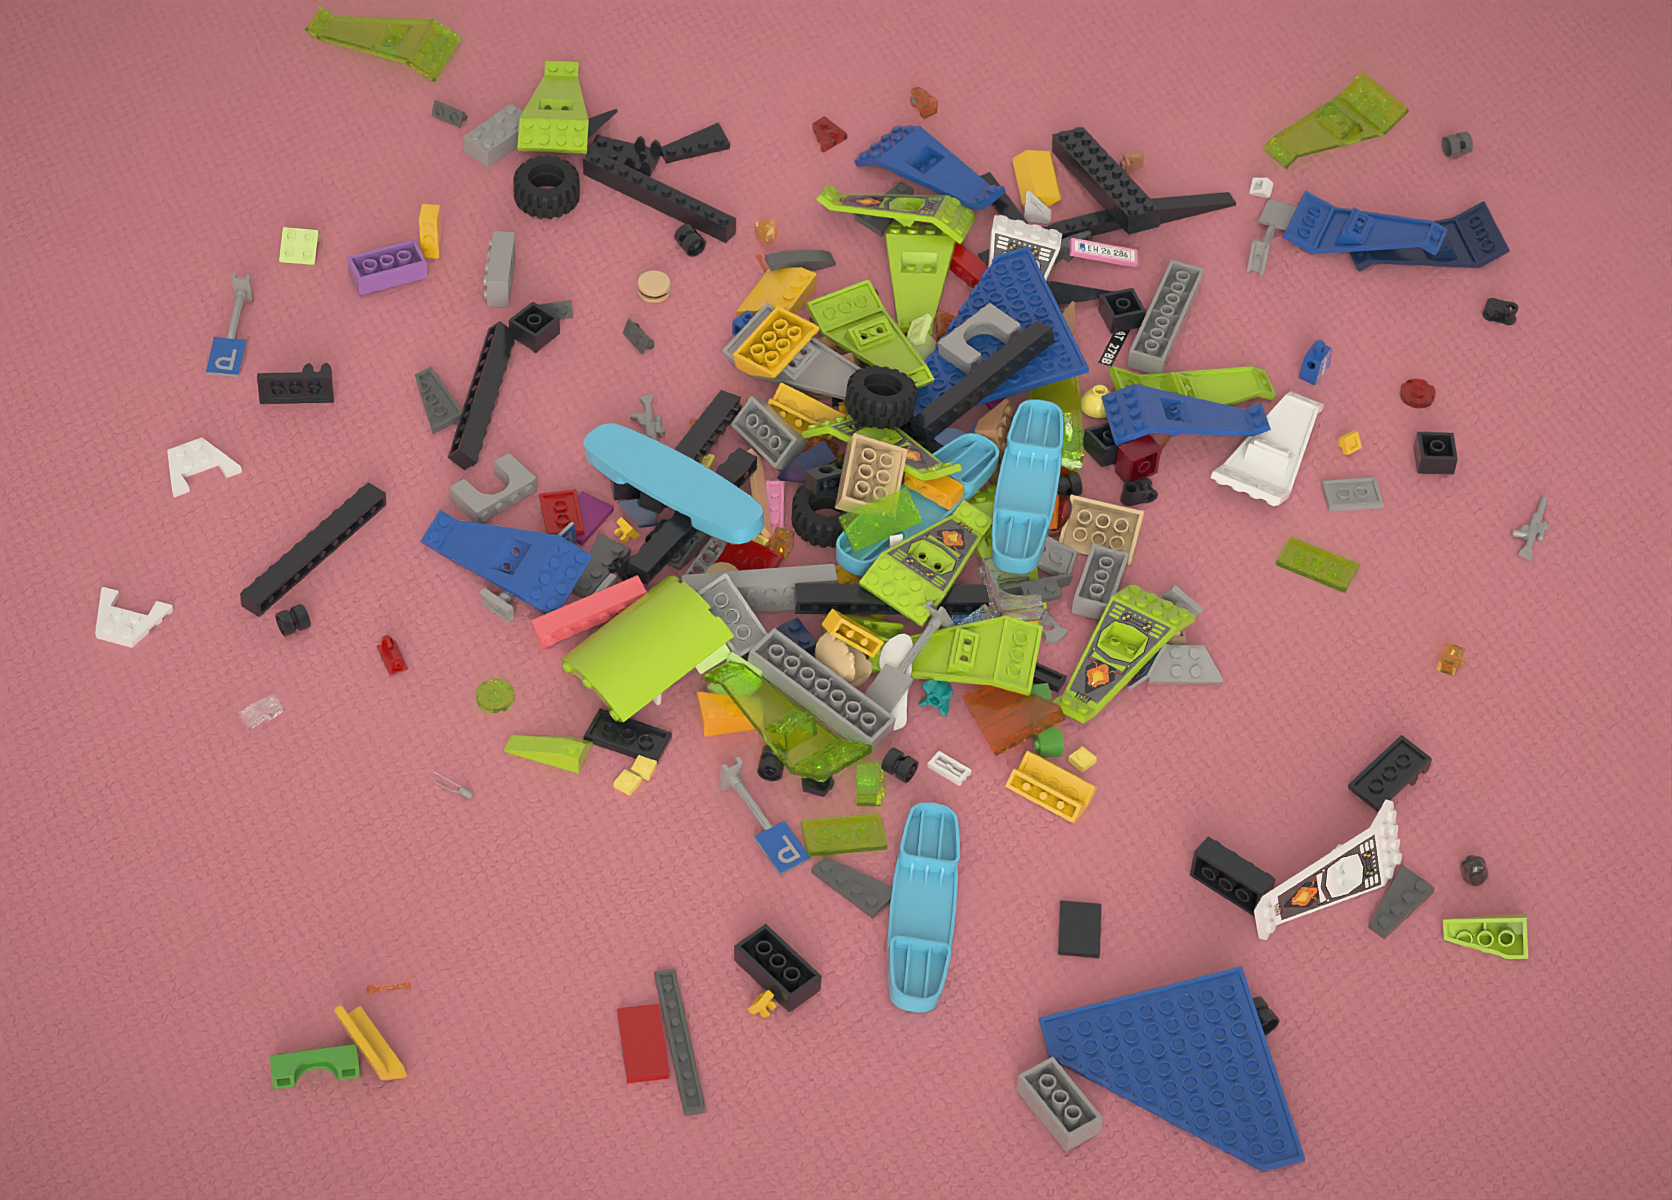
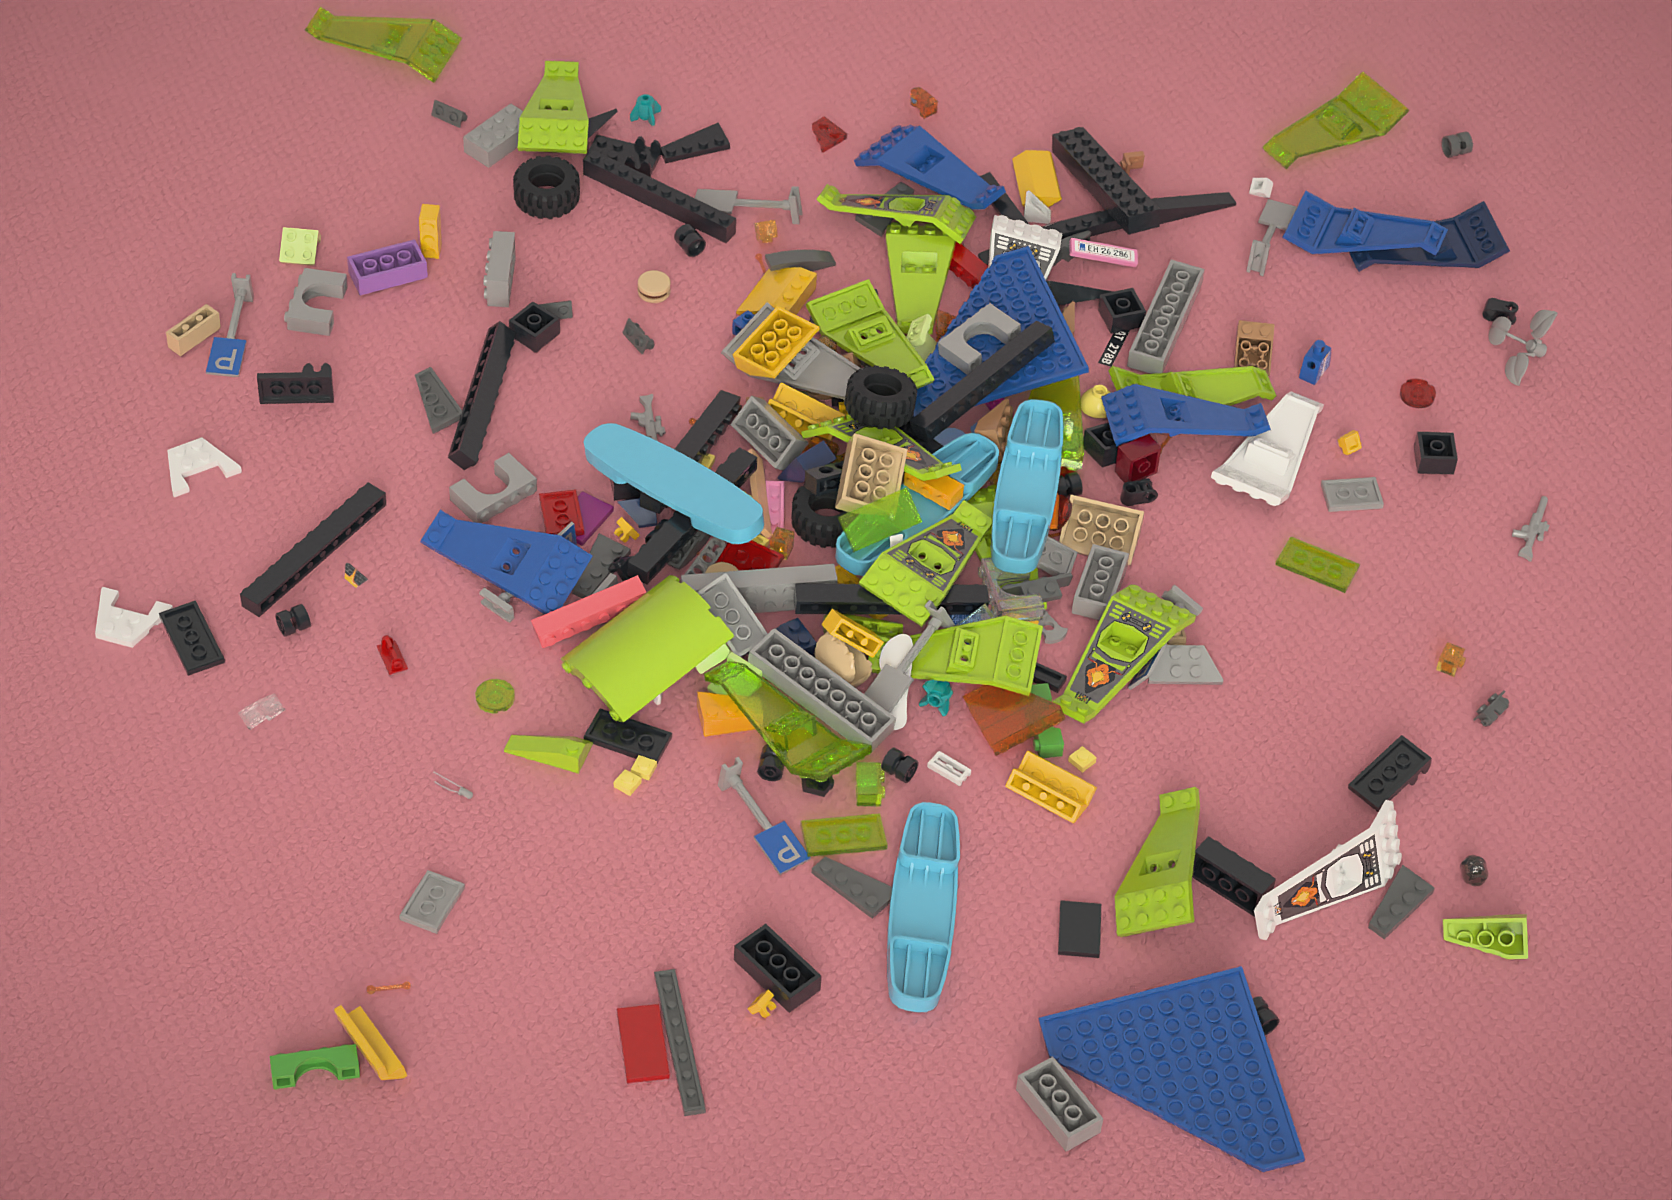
none -> black tile [159,600,225,676]
none -> tan brick [166,304,221,356]
none -> light grey arch [284,268,348,336]
none -> sticker [345,563,368,588]
none -> light grey tile [399,870,465,934]
none -> teal brick [630,94,661,126]
none -> light grey piece [695,186,803,224]
none -> lime wing [1115,787,1200,937]
none -> medium nougat slope [1234,320,1275,376]
none -> dark grey hinge [1473,691,1509,726]
none -> light grey plant [1488,310,1558,386]

